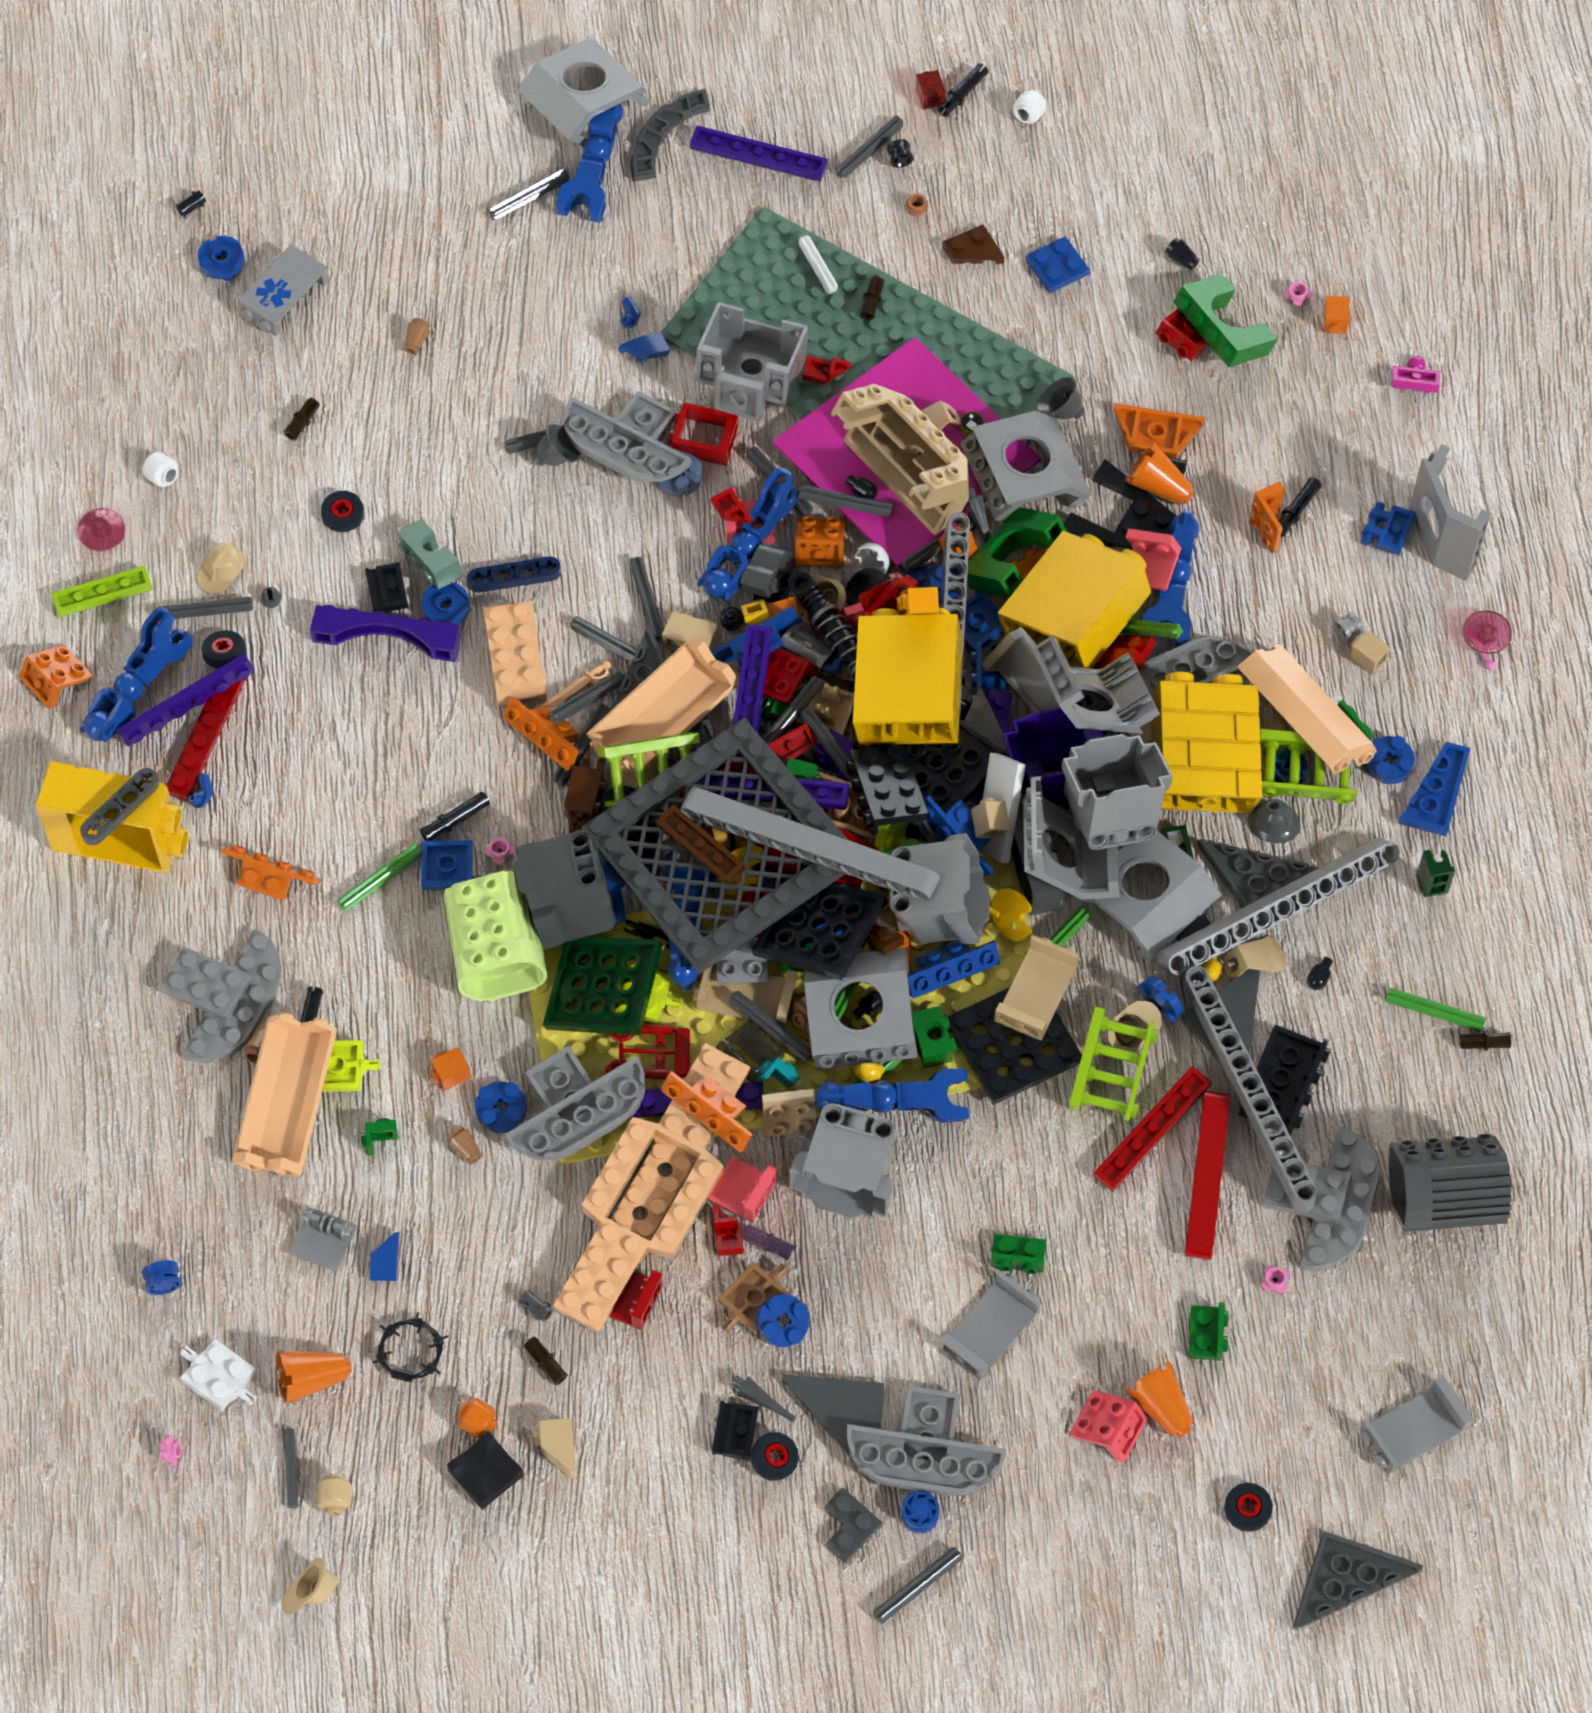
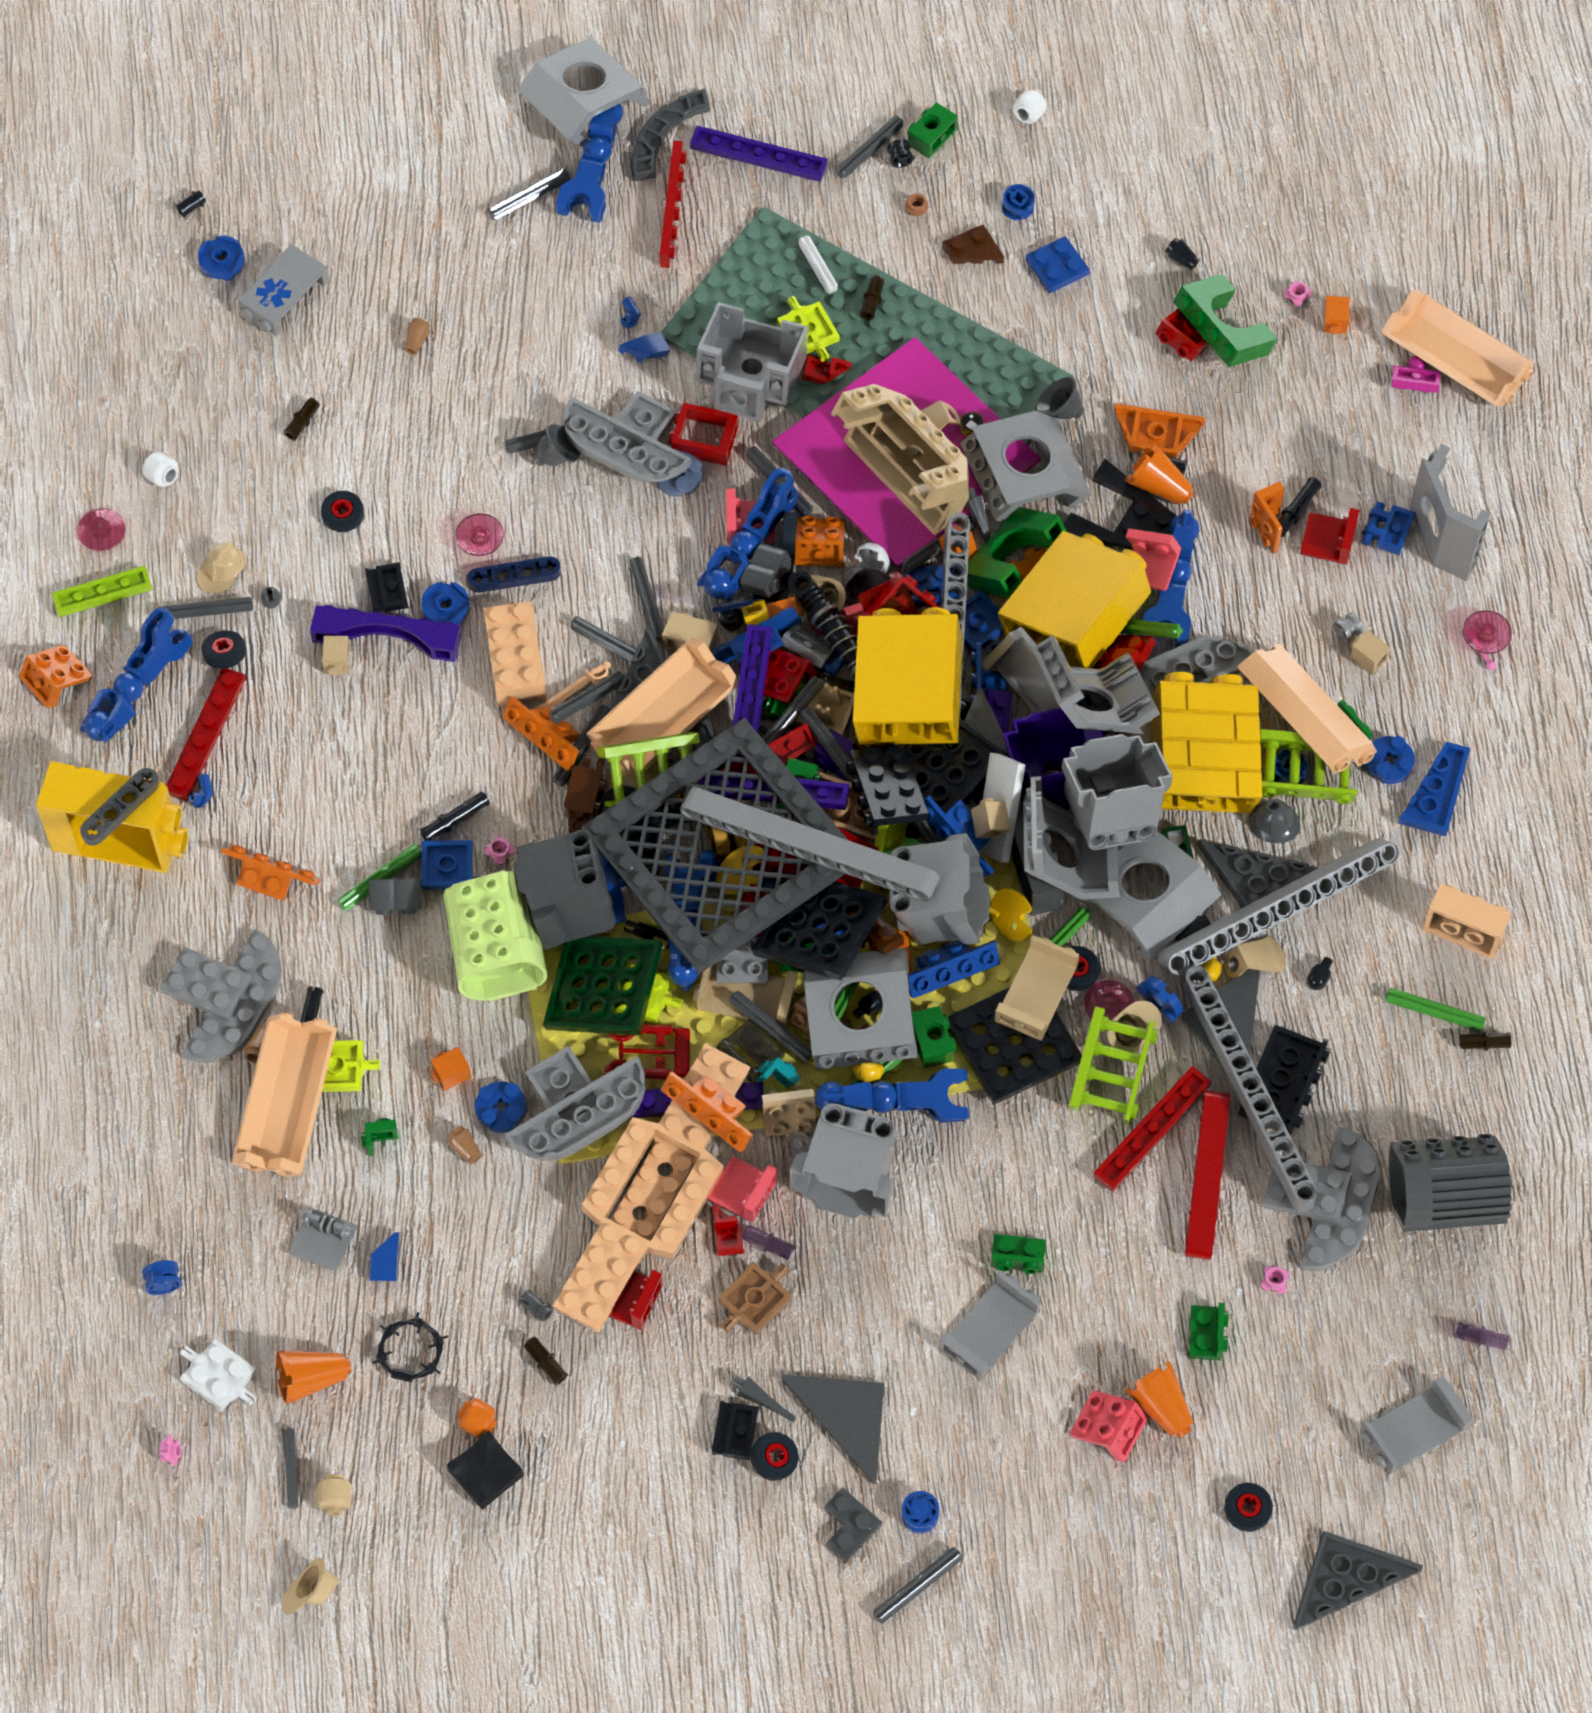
dark purple plate [117,653,255,746] -> none
sand green arch [397,518,463,590] -> none
tan slope [535,1418,576,1478] -> none
reddish brown plate [656,805,746,885] -> none
red slope [710,487,752,523] -> none
blue plate [756,1294,809,1347] -> none
dark grey axle [798,485,893,517] -> none
black cylinder [846,475,878,499] -> none
light grey plate [847,1386,1007,1496] -> none
light orange slope [897,587,939,615] -> none
clear red brick [916,70,946,110] -> none
black pin [937,63,989,117] -> none
dark green hinge [1417,850,1455,897] -> none
none -> tan brick [322,636,351,675]
none -> dark grey brick [369,878,422,915]
none -> clear pink dish [456,513,504,556]
none -> red plate [660,140,687,268]
none -> clear blue piece [712,596,757,613]
none -> neon yellow plate [777,296,840,362]
none -> black bush [781,512,797,556]
none -> green brick [907,102,958,158]
none -> blue wheel [1002,184,1035,220]
none -> black bush [1067,946,1100,991]
none -> clear pink dish [1084,980,1135,1020]
none -> red bracket [1300,508,1360,565]
none -> light nougat panel [1381,290,1535,407]
none -> light nougat brick [1423,883,1512,959]
none -> clear purple axle [1455,1322,1509,1350]

